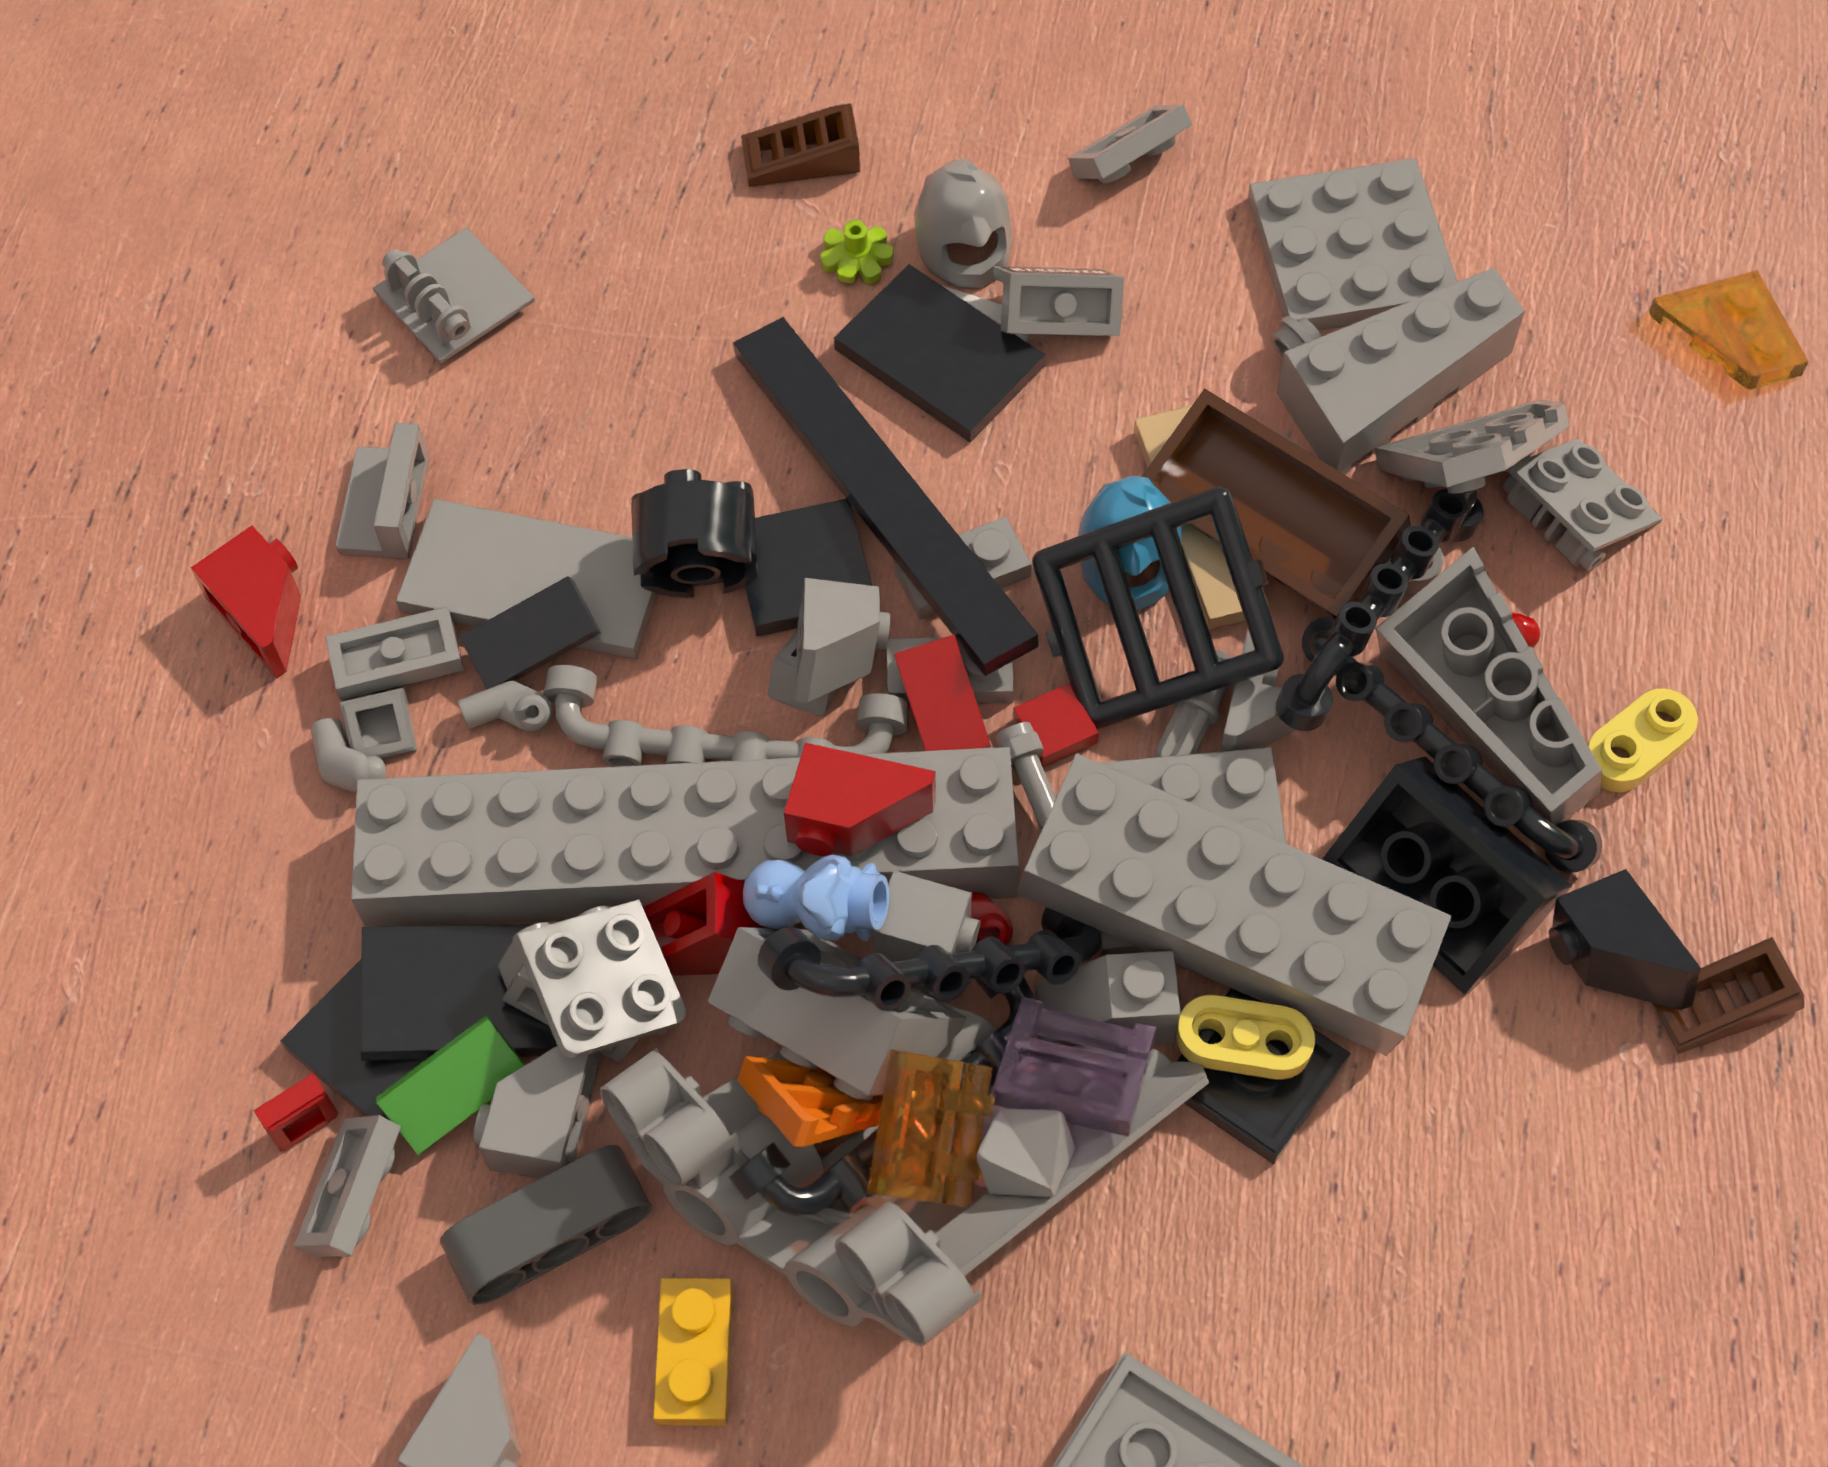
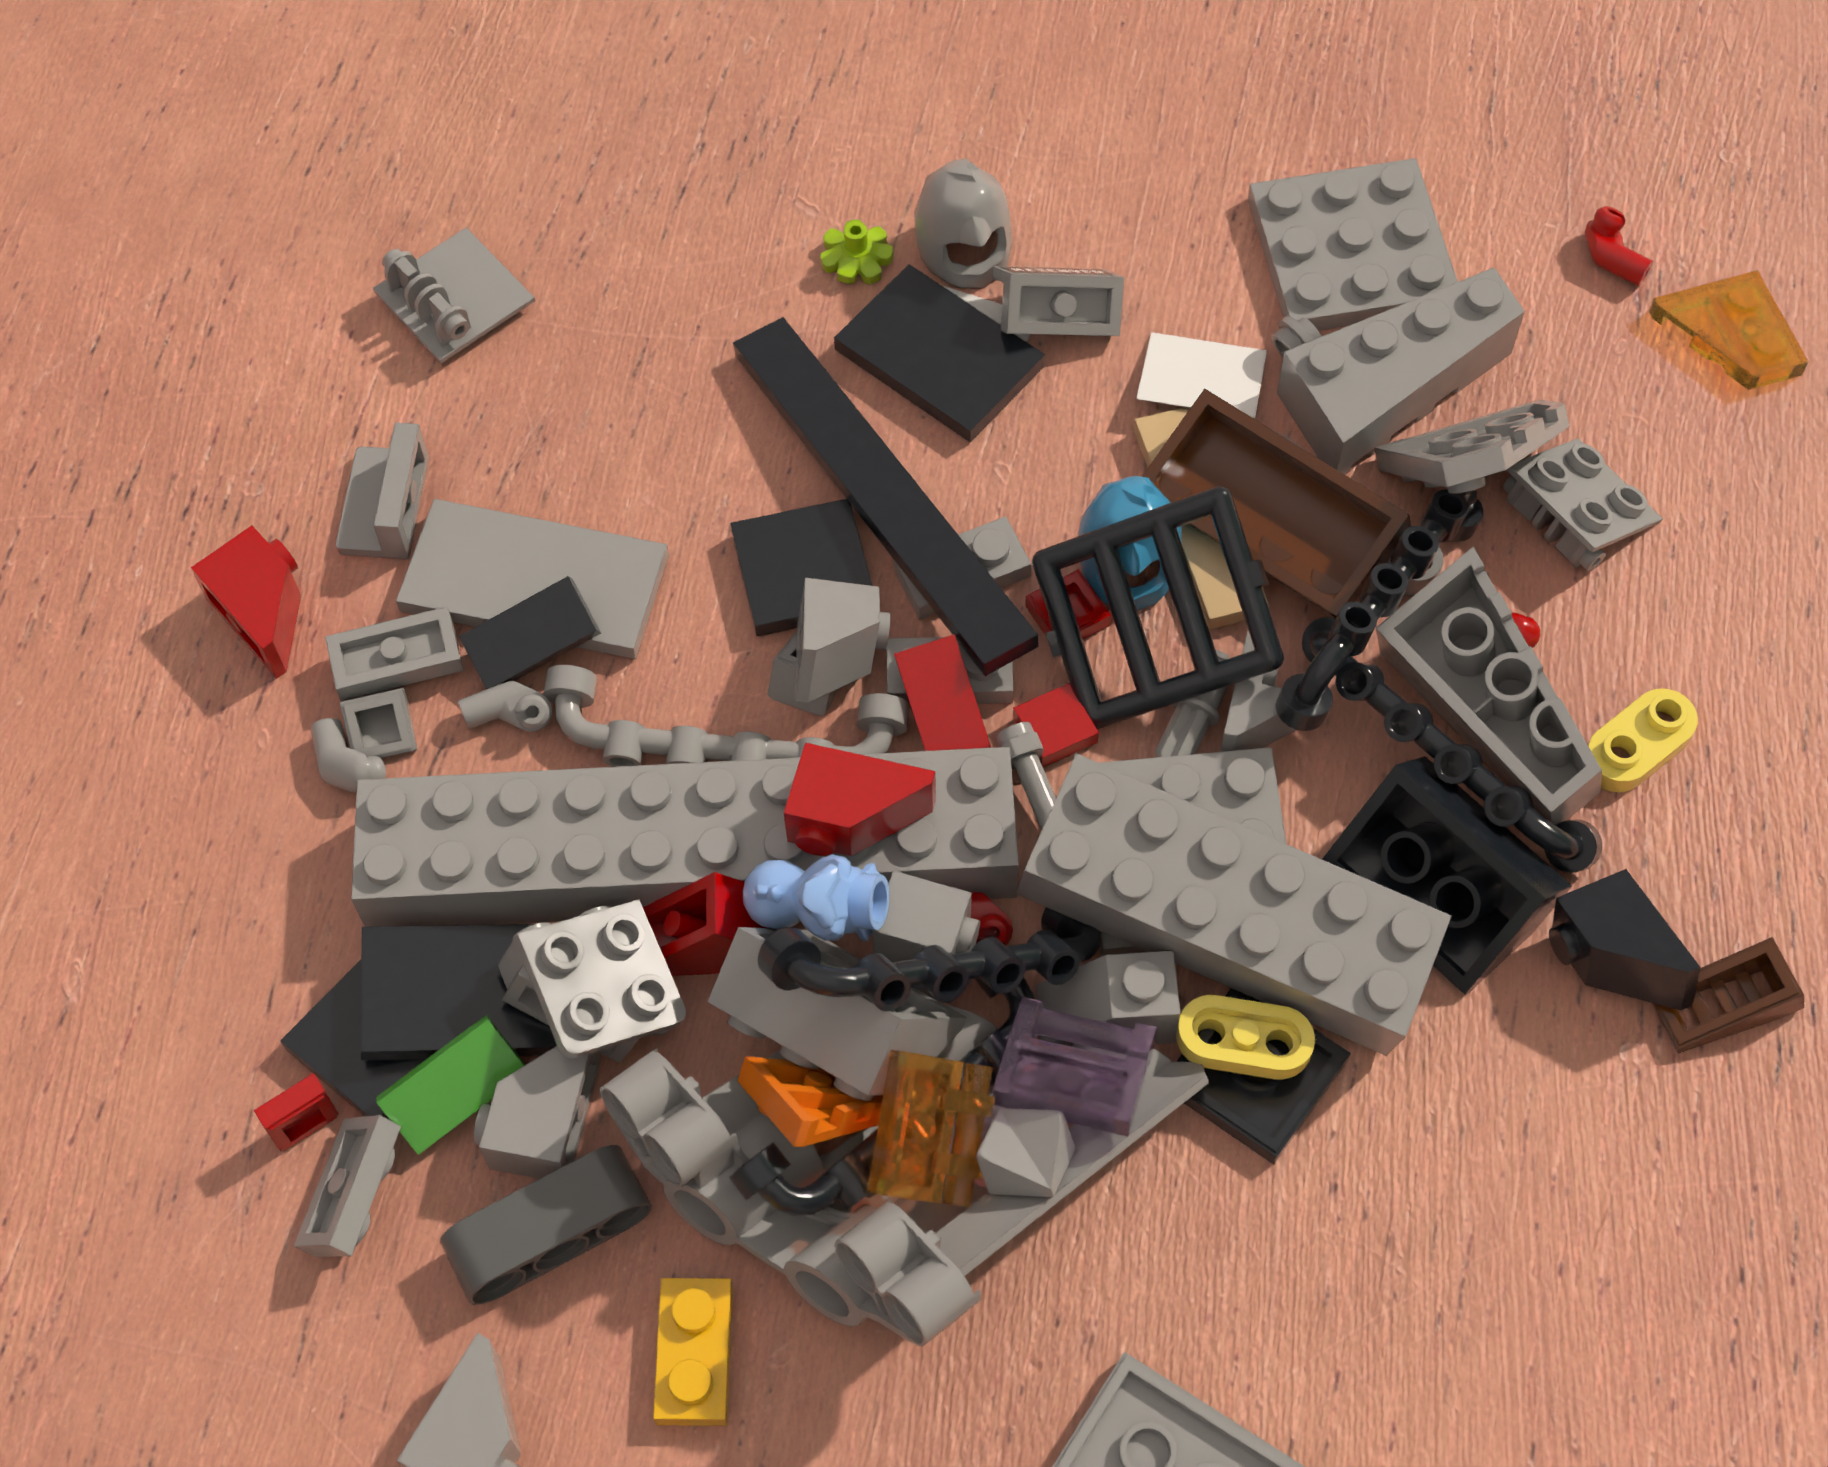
black brick [631,469,757,598] -> none
reddish brown slope [741,103,860,187] -> none
light grey plate [1067,104,1192,184] -> none
none -> red tile [1025,569,1111,639]
none -> white sticker [1137,332,1267,418]
none -> red arm [1585,206,1653,287]

